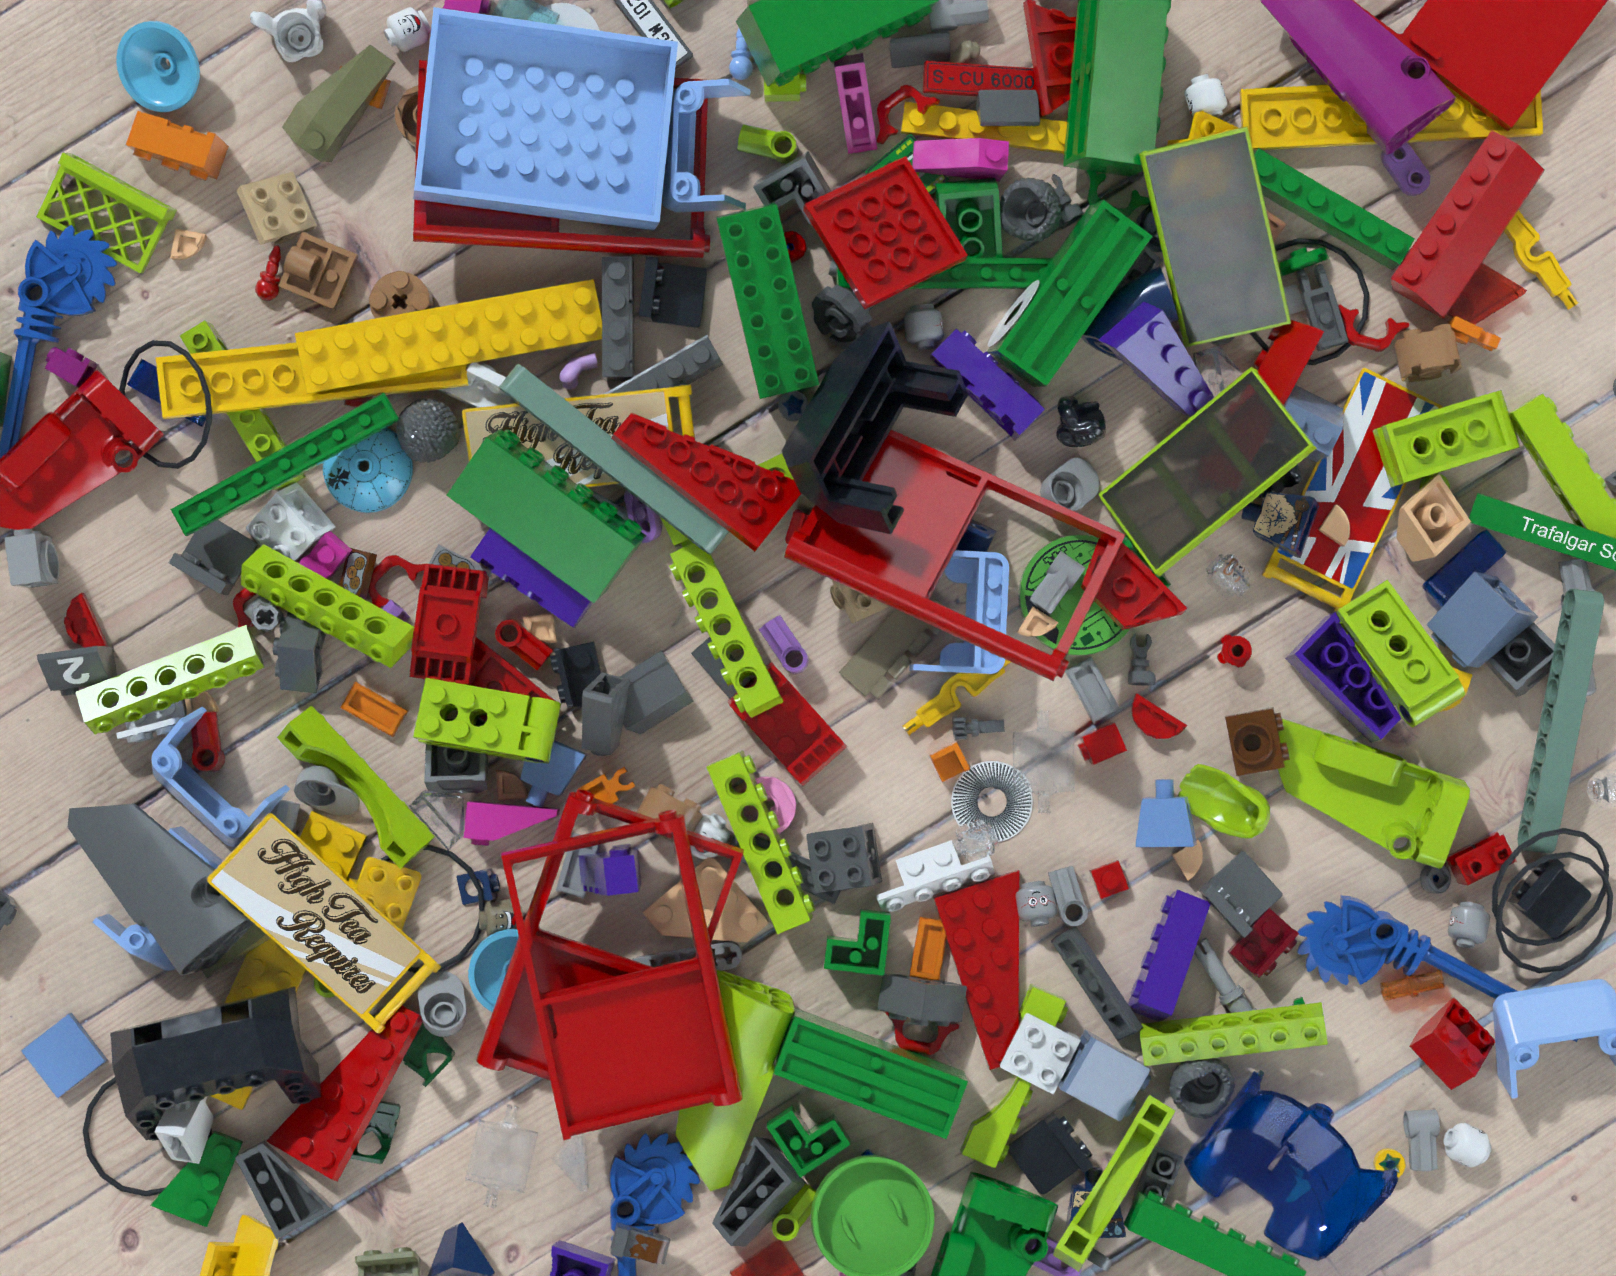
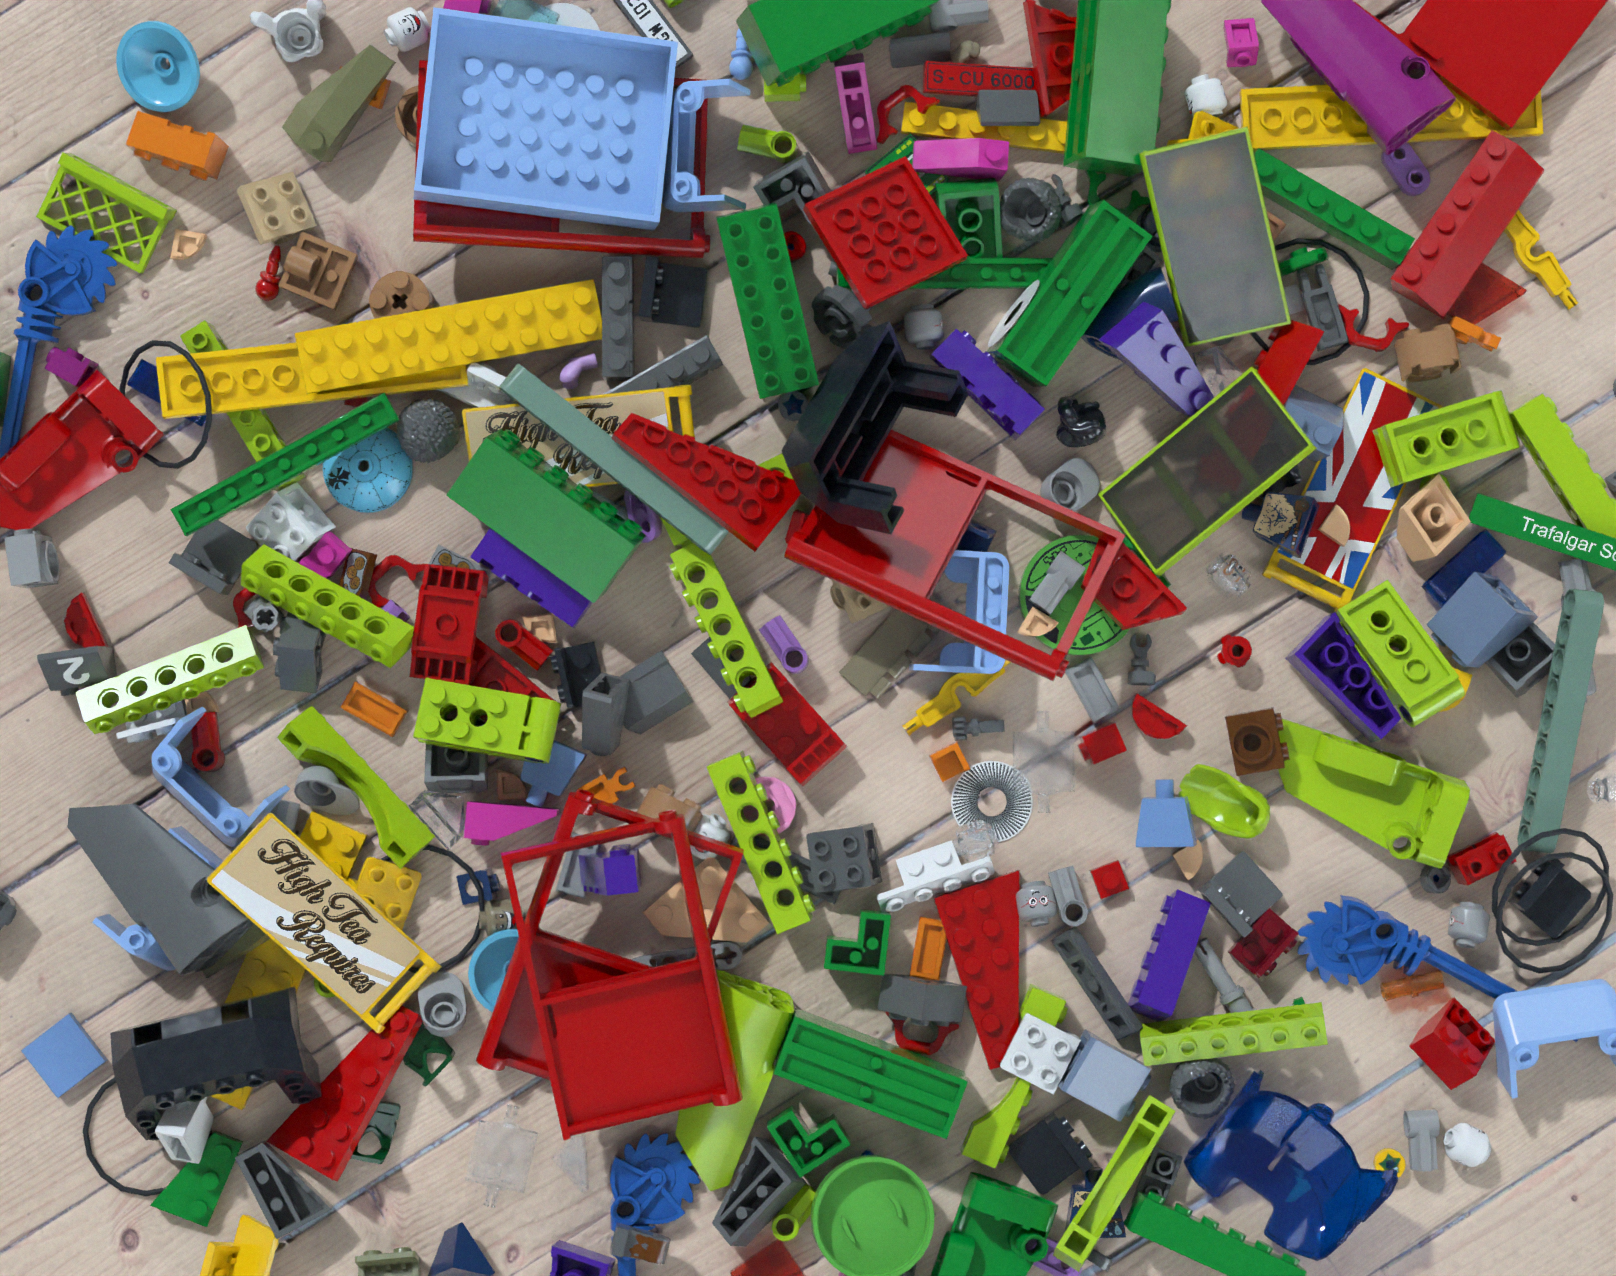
none -> dark pink bracket [1223,18,1259,67]

